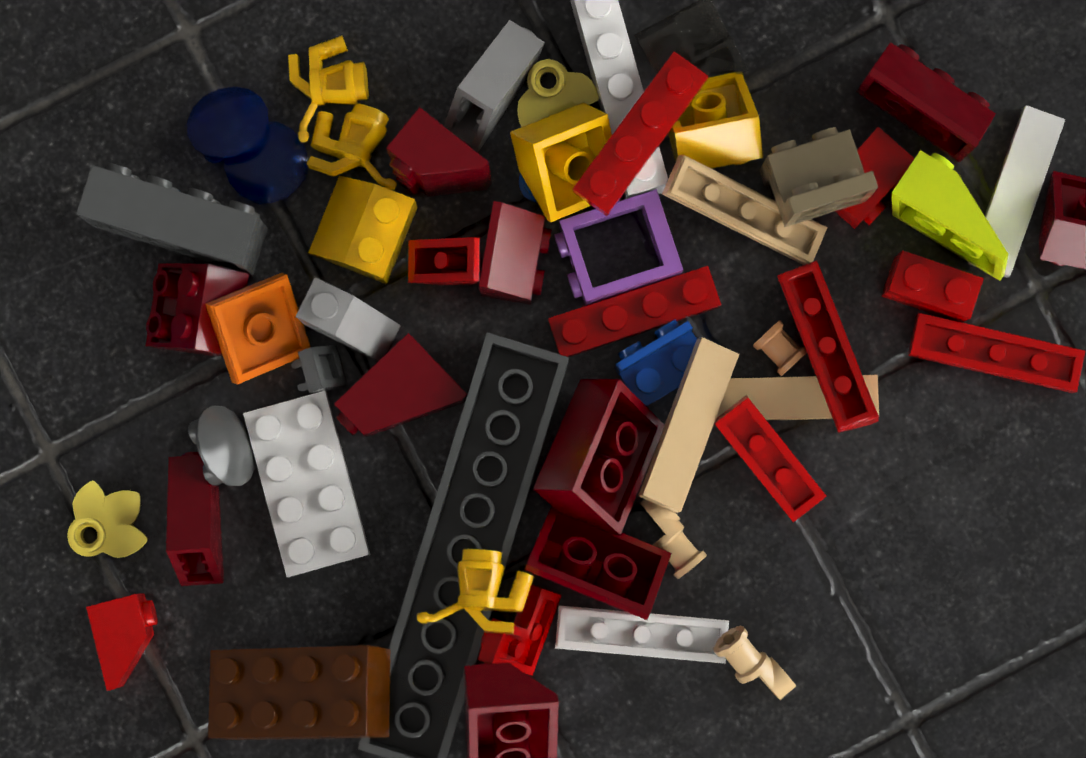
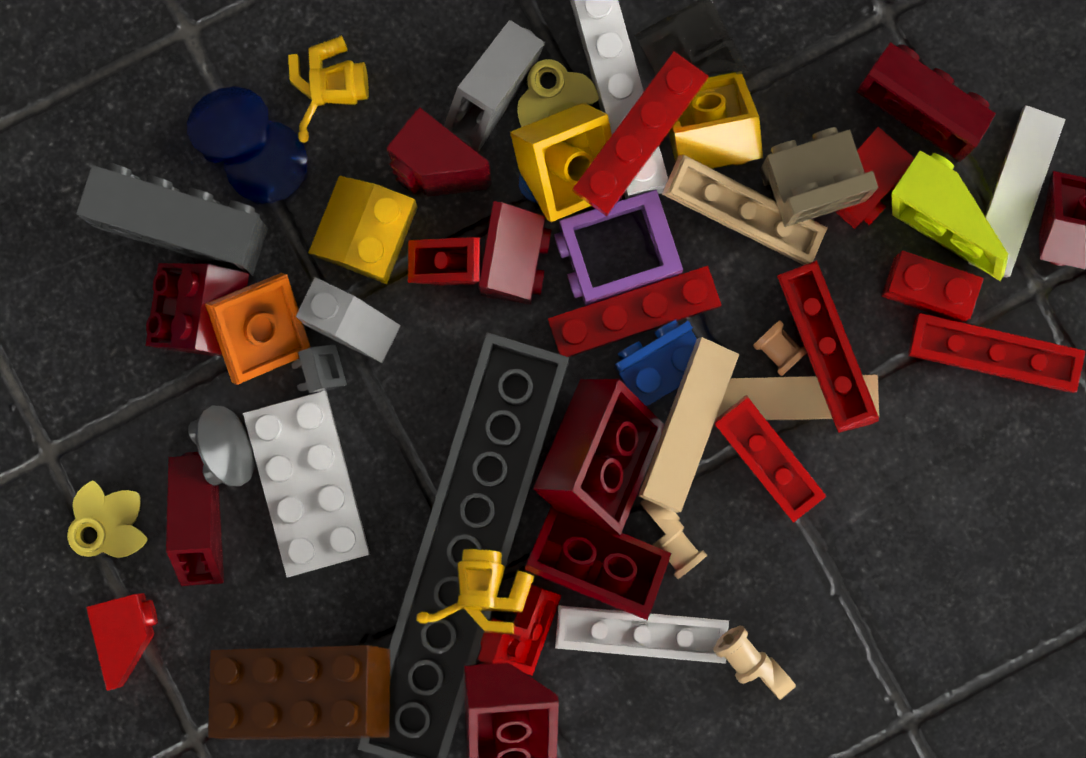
yellow piece [307,103,397,190] -> none
dark red slope [334,333,468,437] -> none

